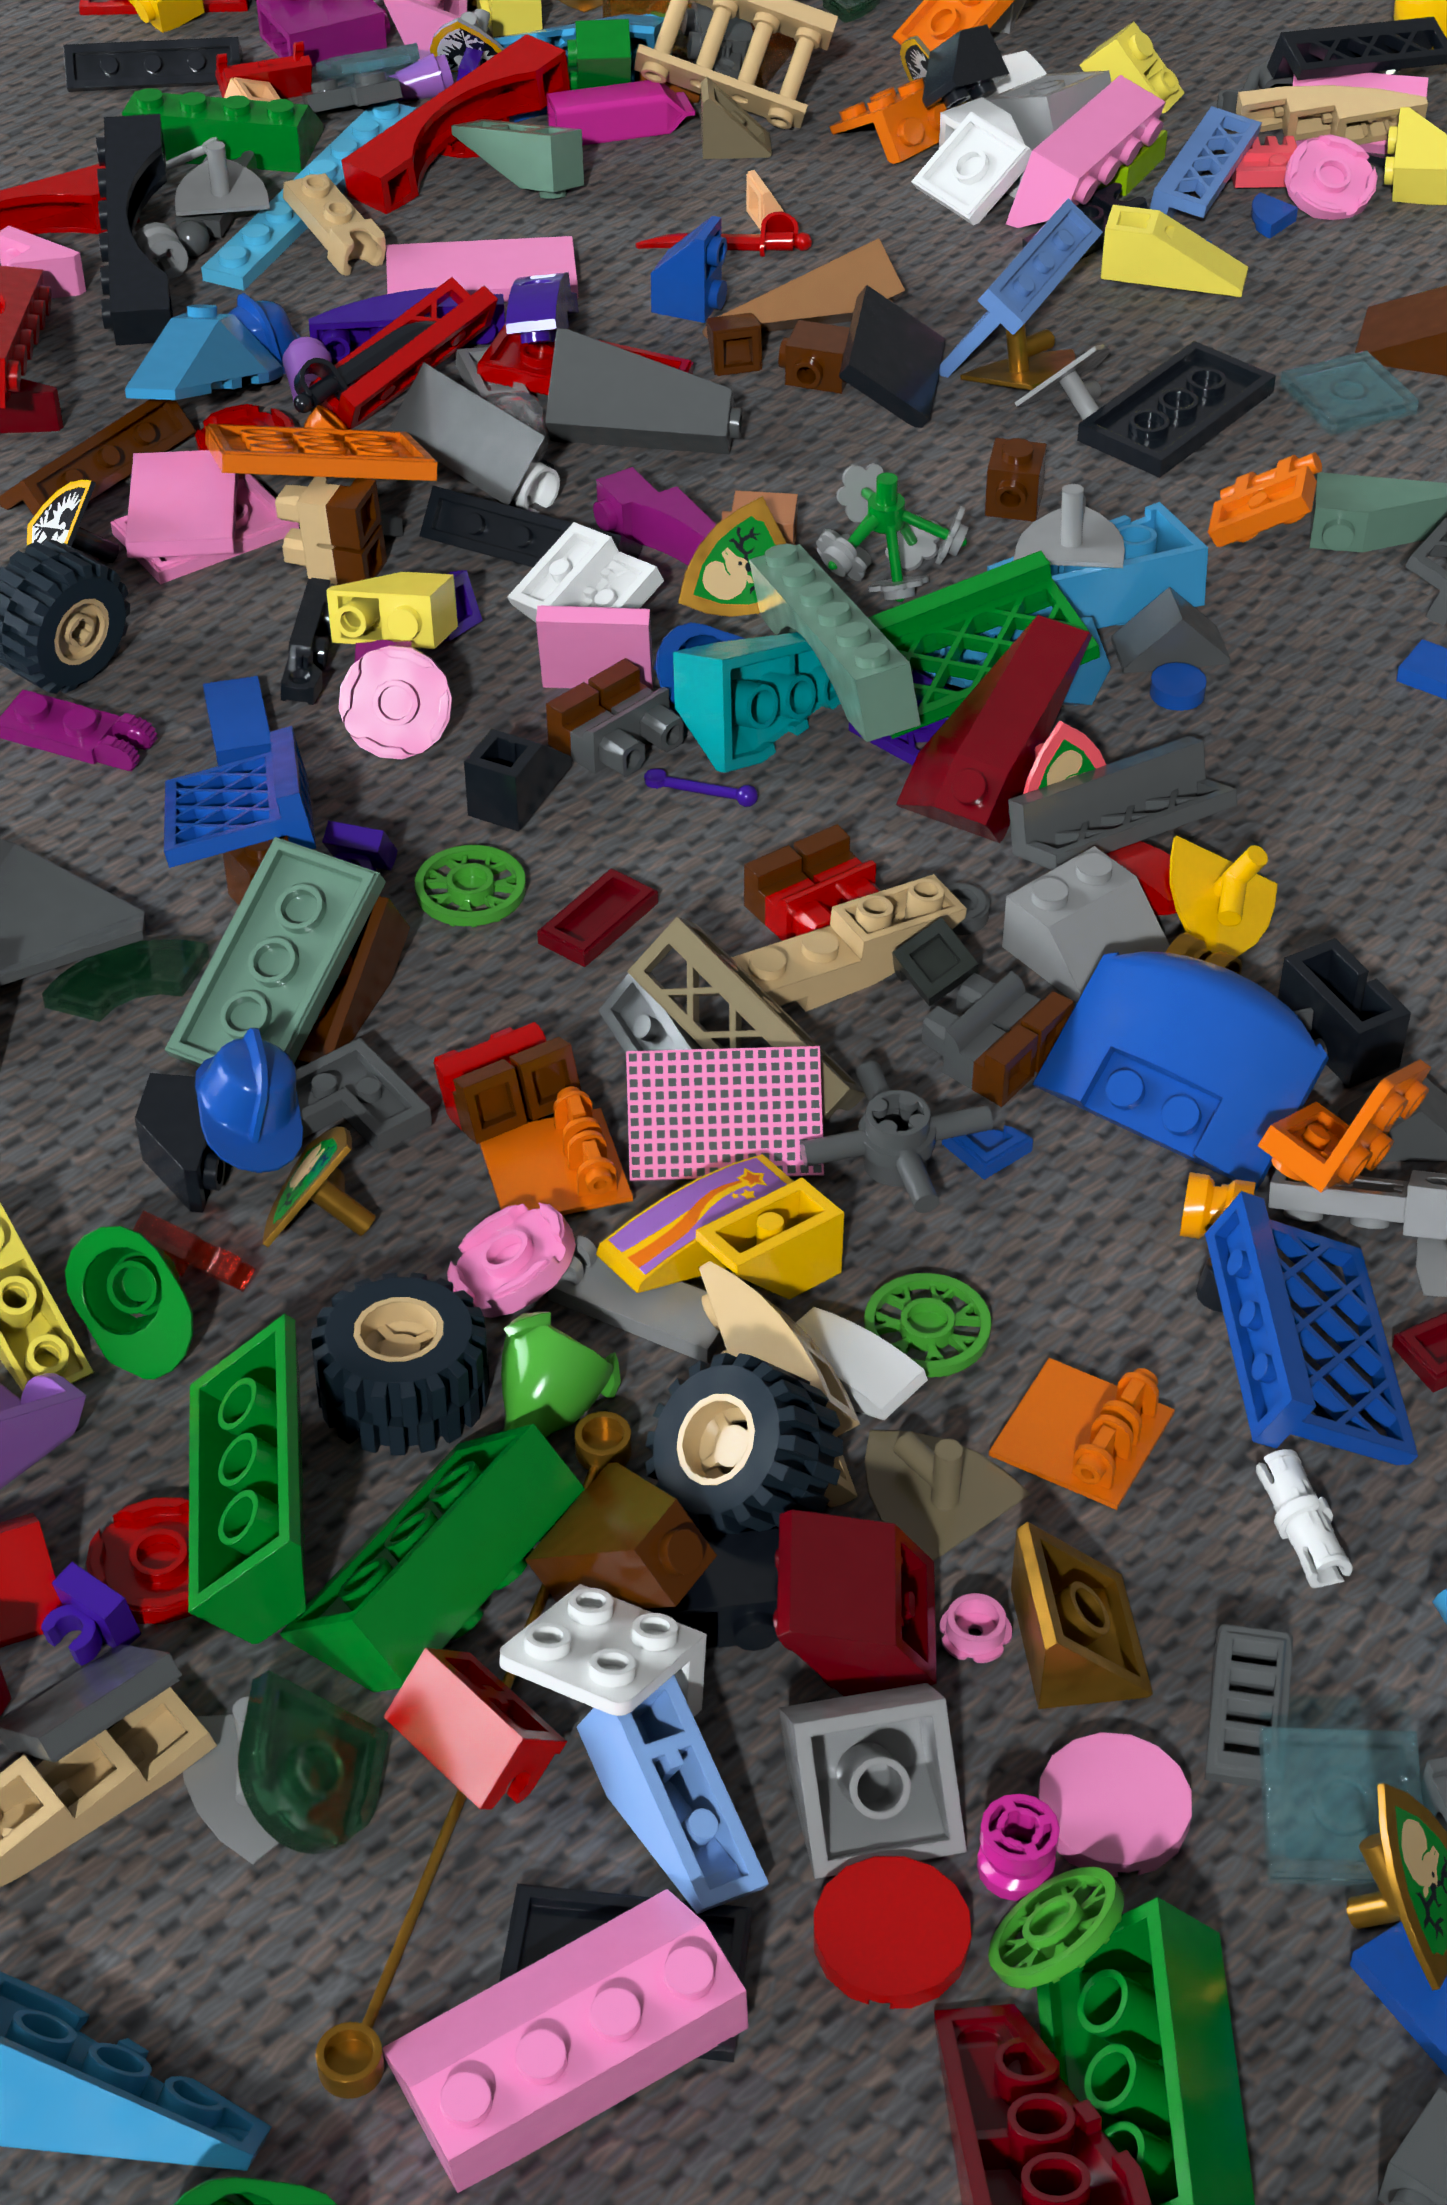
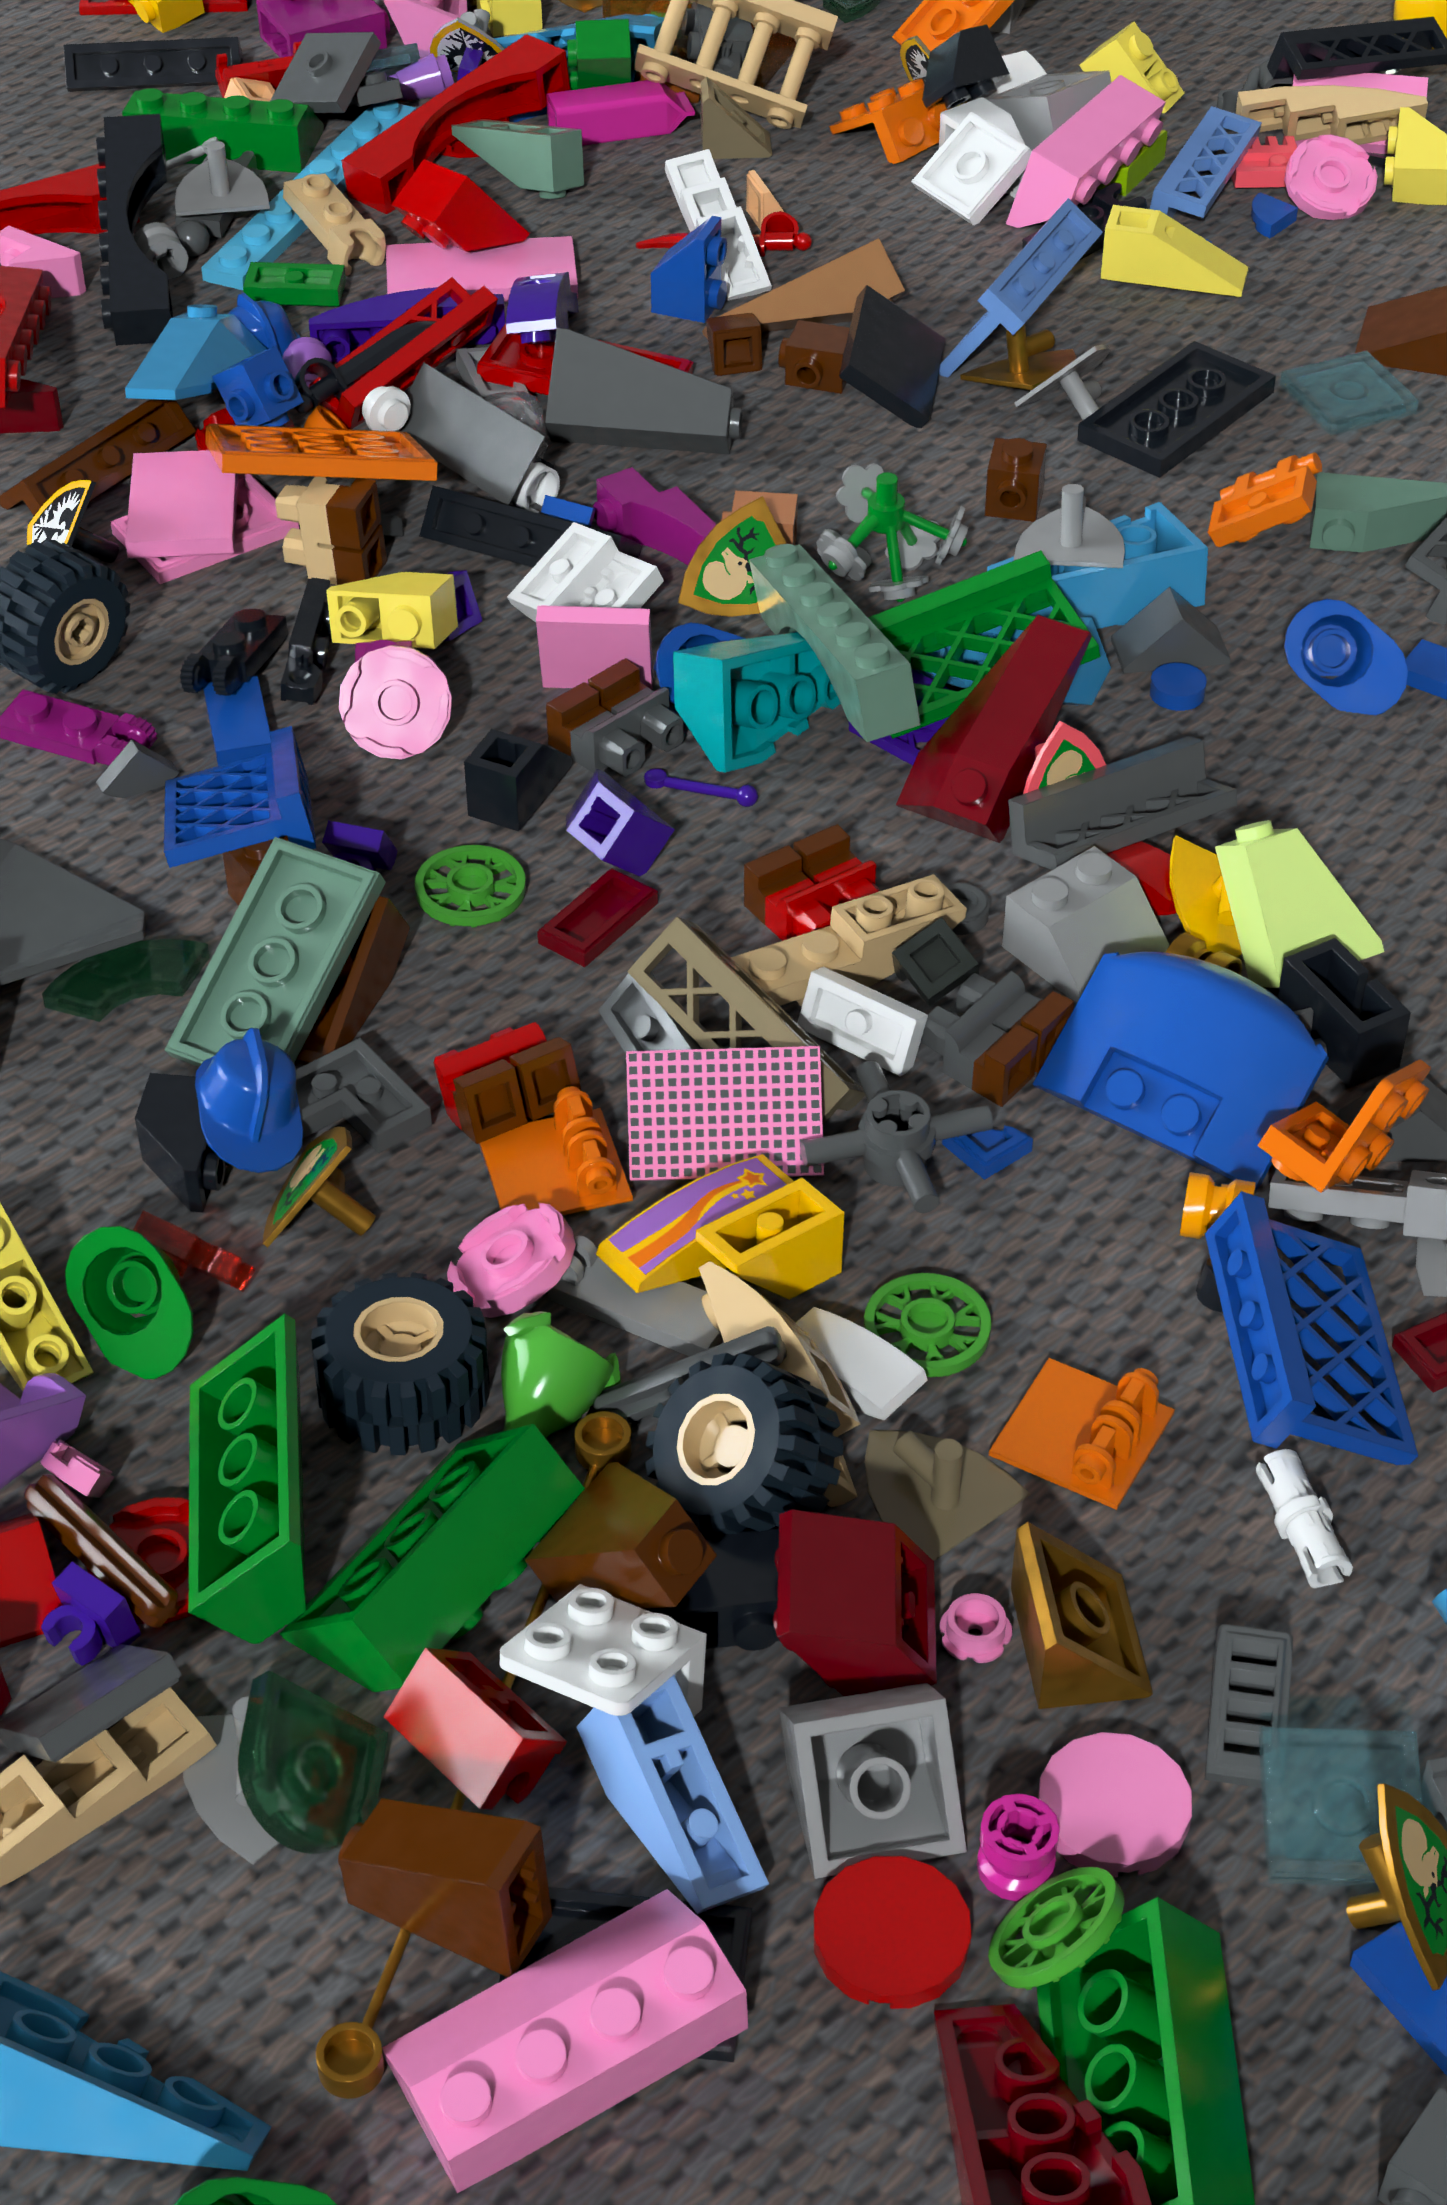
none -> reddish brown axle [24,1474,180,1628]
none -> bright pink tile [40,1440,114,1498]
none -> dark grey tile [96,739,179,798]
none -> black hinge [180,609,288,696]
none -> blue brick [212,346,304,426]
none -> green plate [243,262,346,306]
none -> dark grey plate [270,32,381,113]
none -> reddish brown slope [338,1798,552,1977]
none -> white plate [362,386,411,431]
none -> red slope [391,159,530,251]
none -> blue tile [541,495,596,527]
none -> dark purple slope [566,769,675,876]
none -> dark grey axle [594,1326,787,1424]
none -> white slope [665,149,772,301]
none -> white plate [797,967,928,1076]
none -> yellowish green slope [1215,820,1384,988]
none -> blue piece [1284,599,1408,715]

